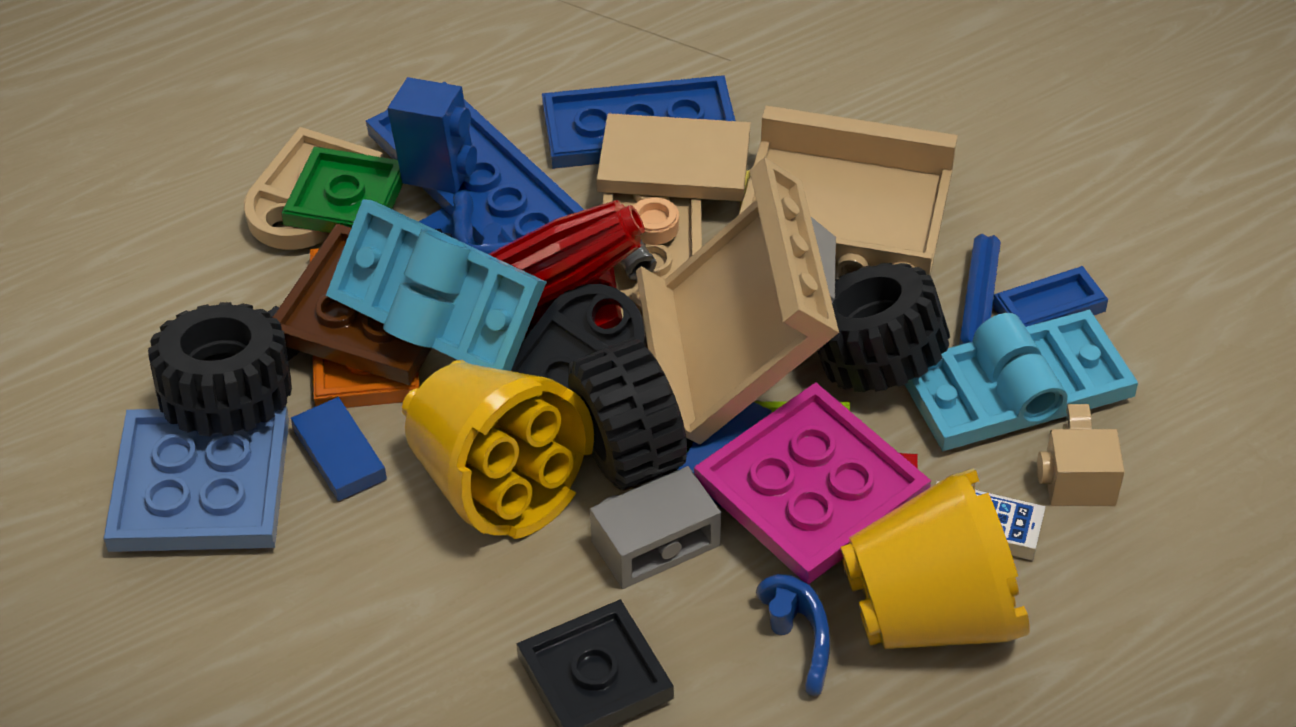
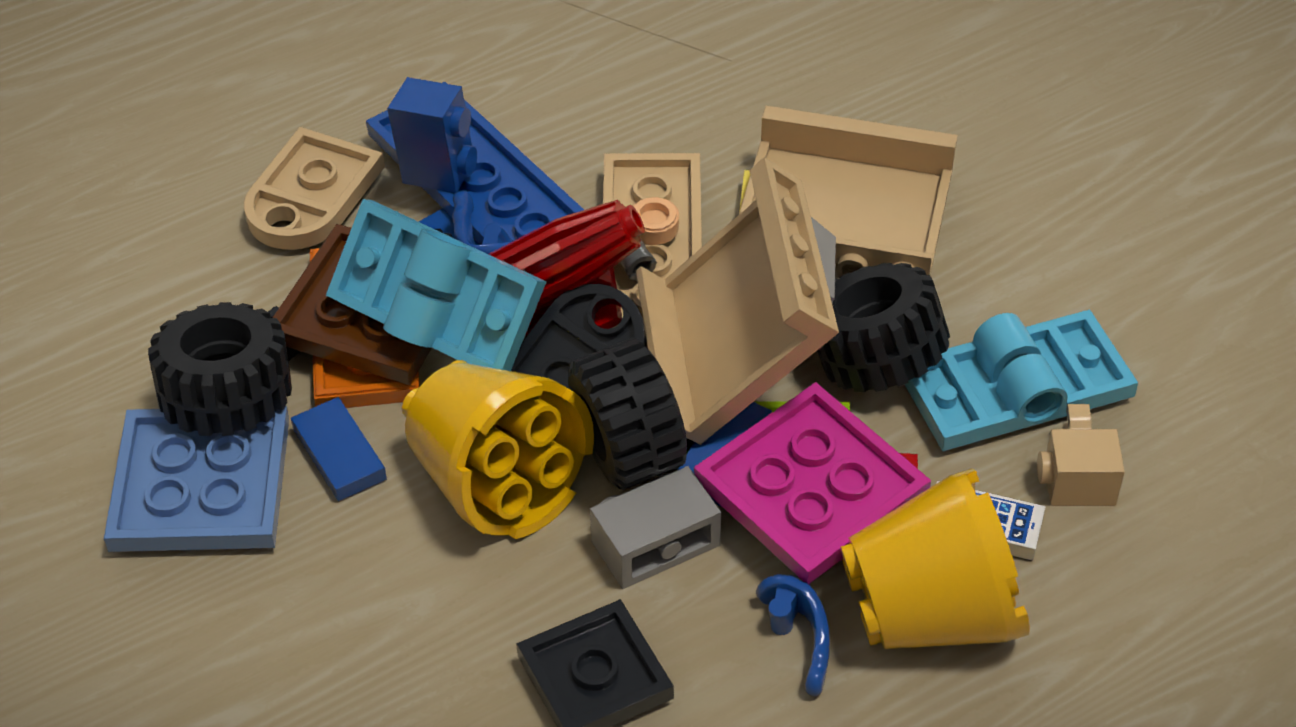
green tile [281,146,403,233] -> none
blue tile [542,75,736,169] -> none
tan tile [597,113,751,201] -> none
blue axle [959,234,1001,345] -> none
blue tile [992,266,1109,327] -> none

